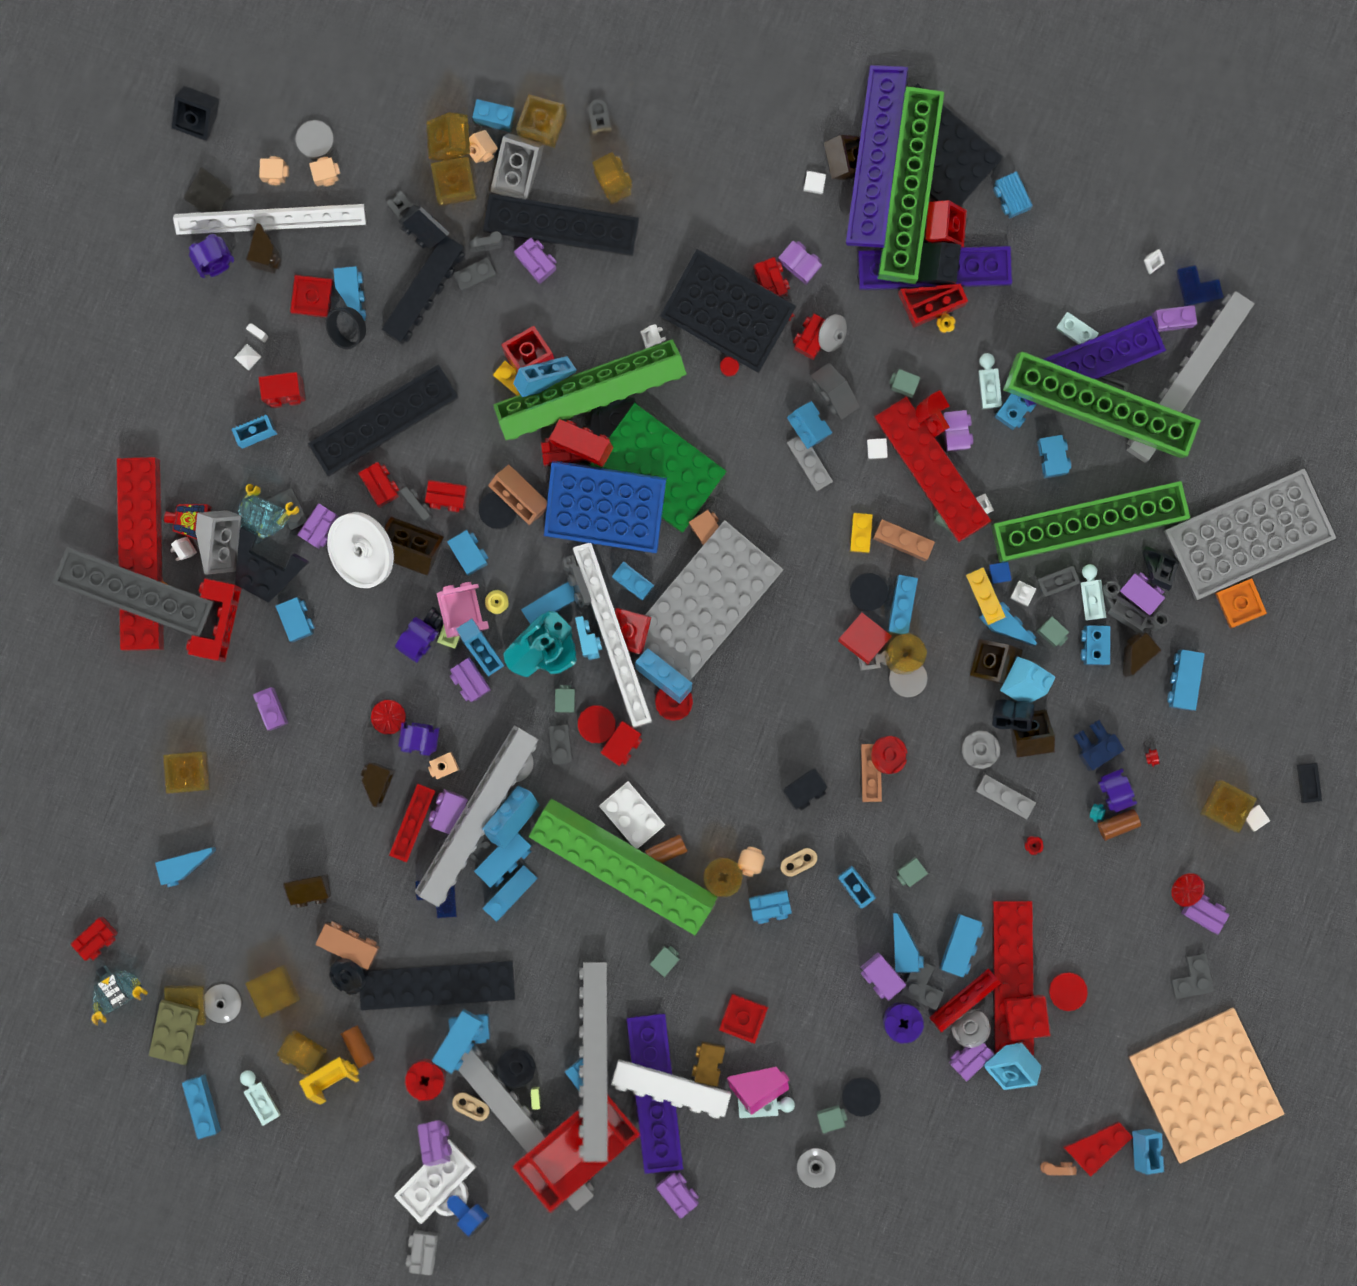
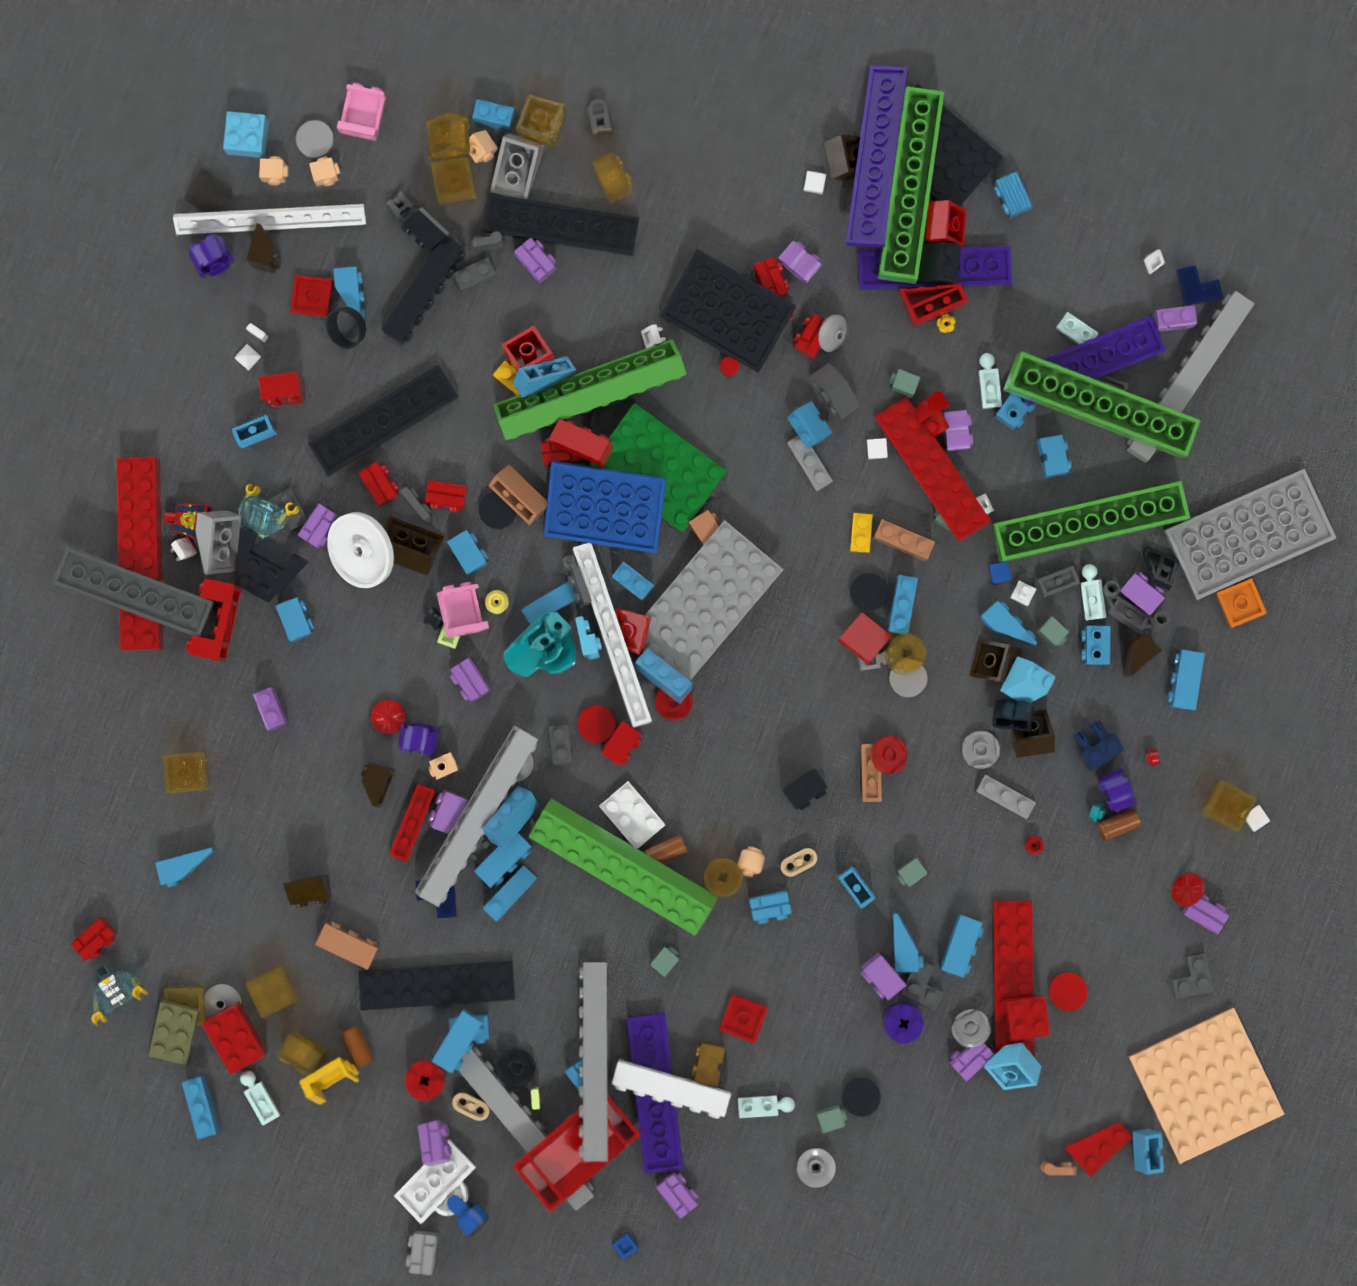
black slope [171,86,220,141] -> none
black tile [329,958,366,995] -> none
dark purple brick [395,617,439,663] -> none
dark azure brick [456,619,504,676] -> none
sand green brick [555,685,575,713] -> none
dark pink slope [727,1067,789,1115] -> none
red plate [929,969,1001,1032] -> none
yellow plate [966,567,1006,625] -> none
black tile [1297,763,1322,803] -> none
none -> red brick [202,1001,267,1075]
none -> medium azure brick [223,111,269,158]
none -> bright pink panel [337,83,386,141]
none -> blue tile [612,1232,639,1260]

